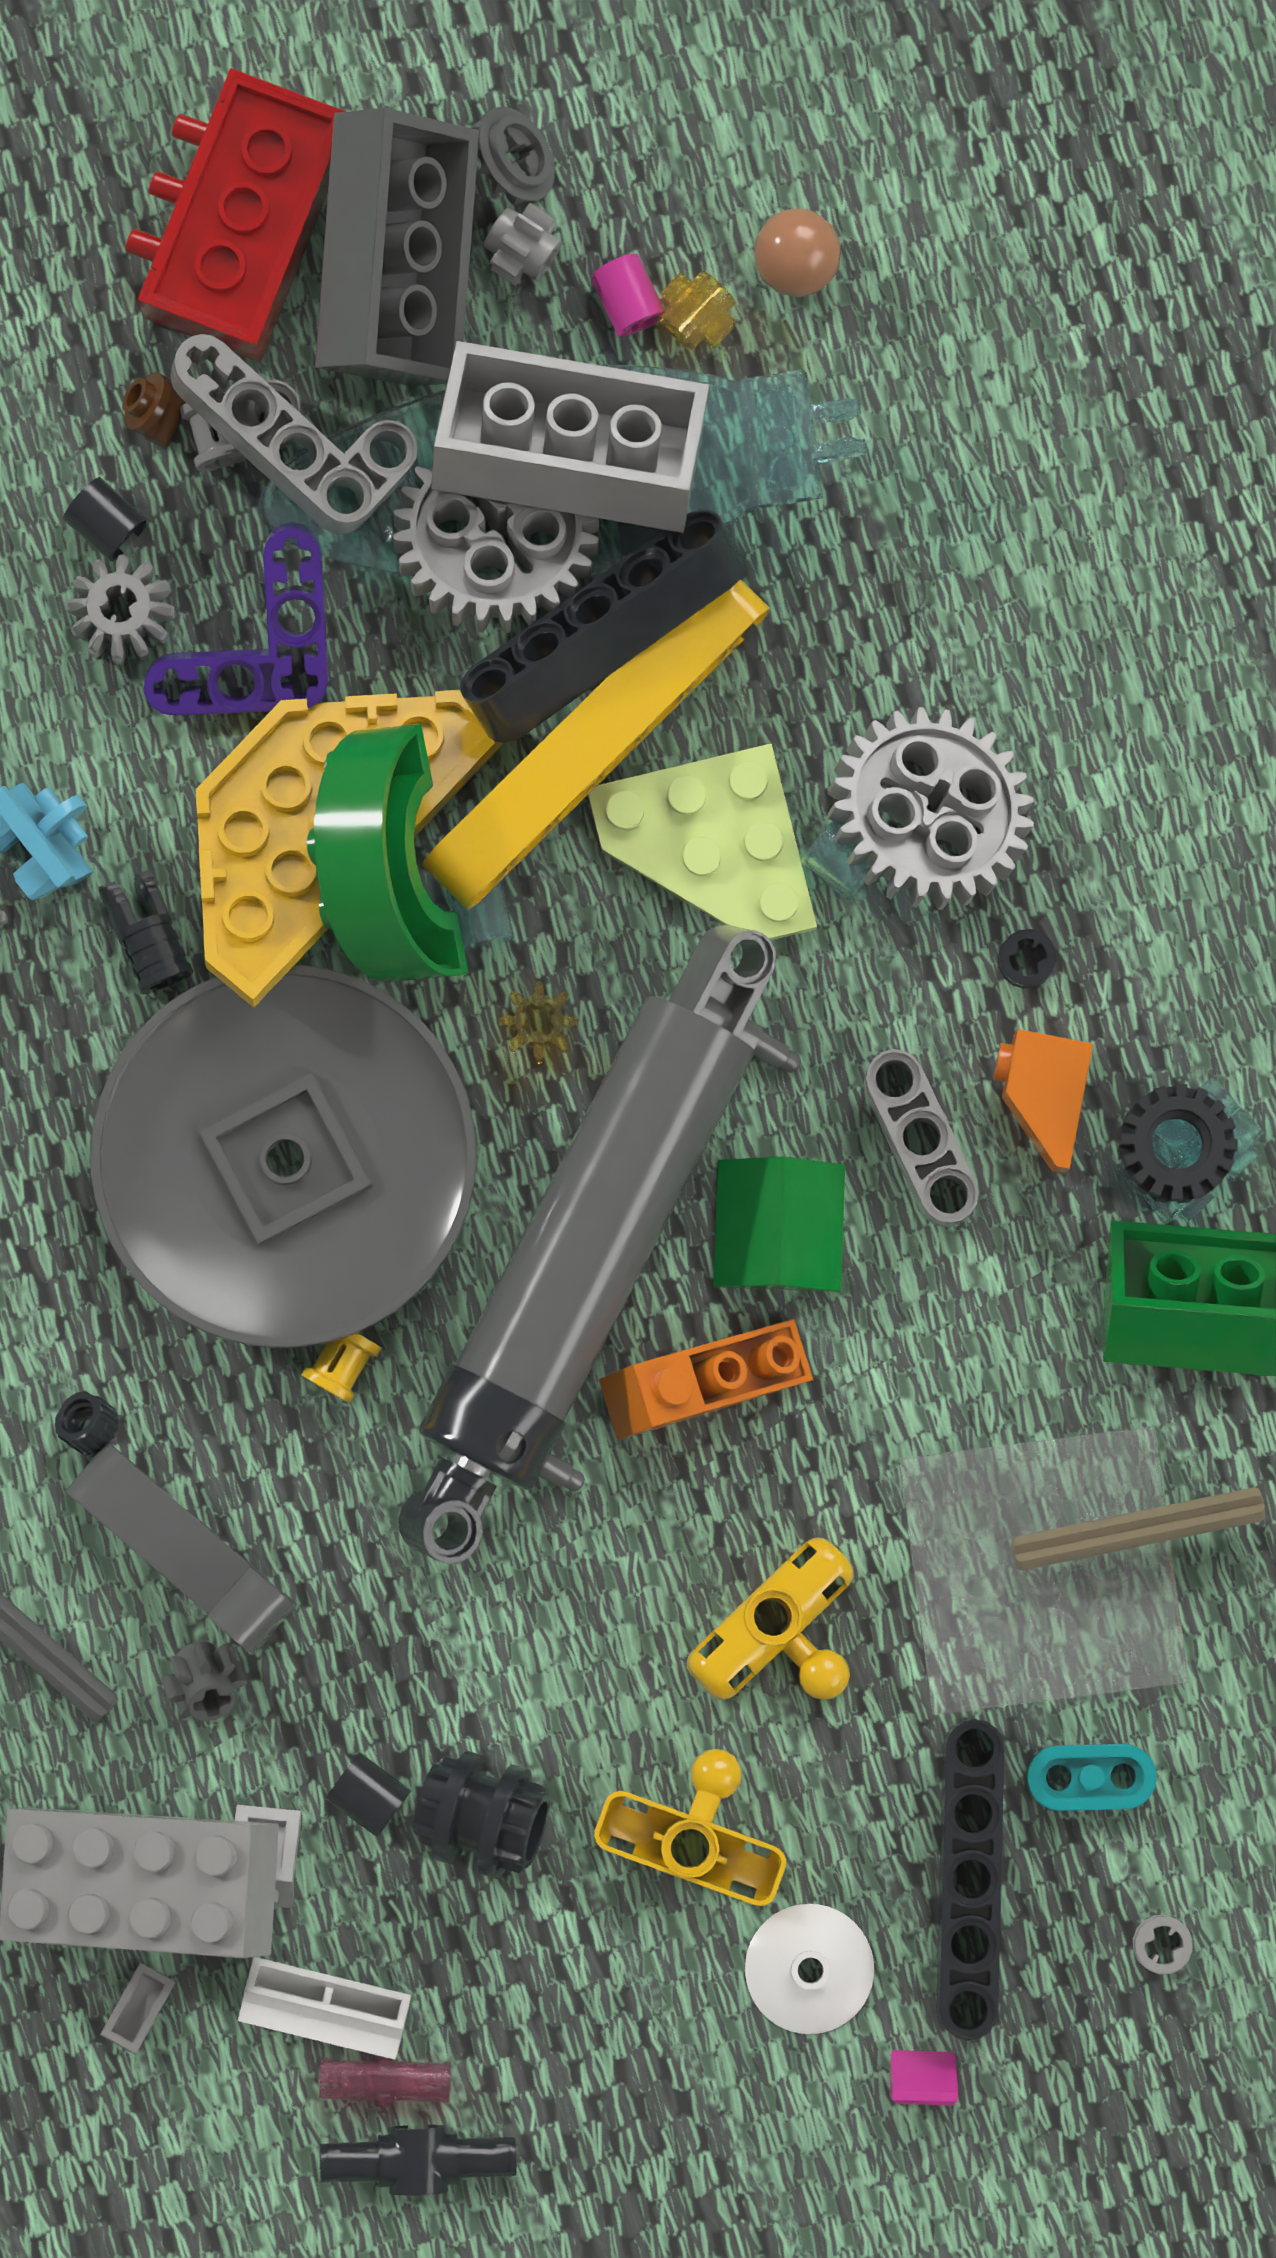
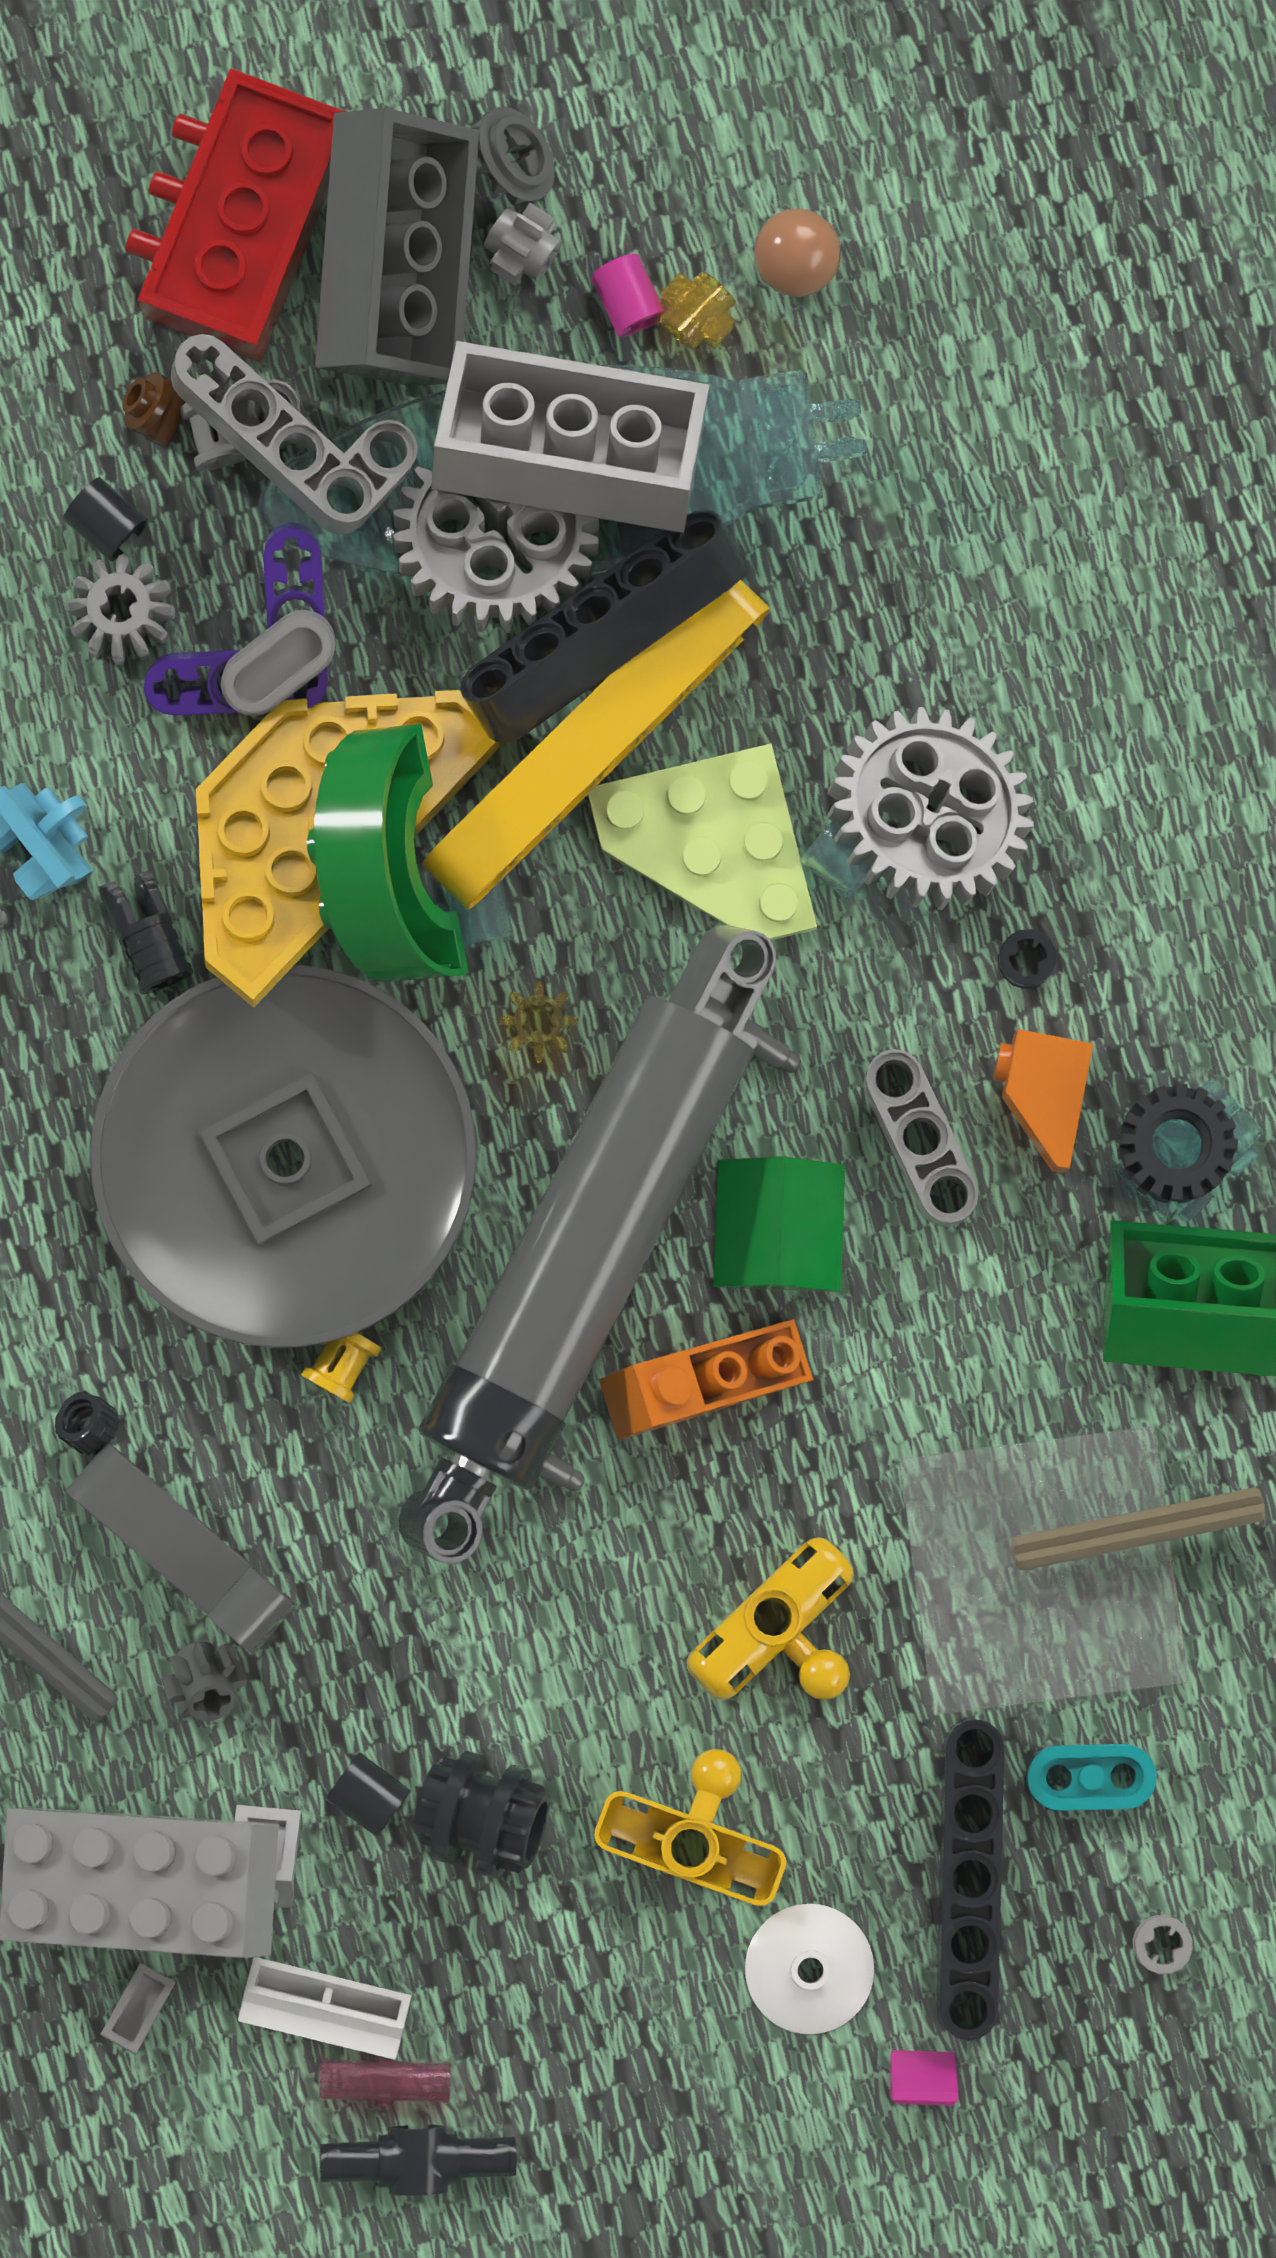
none -> light grey tile [221,610,335,716]

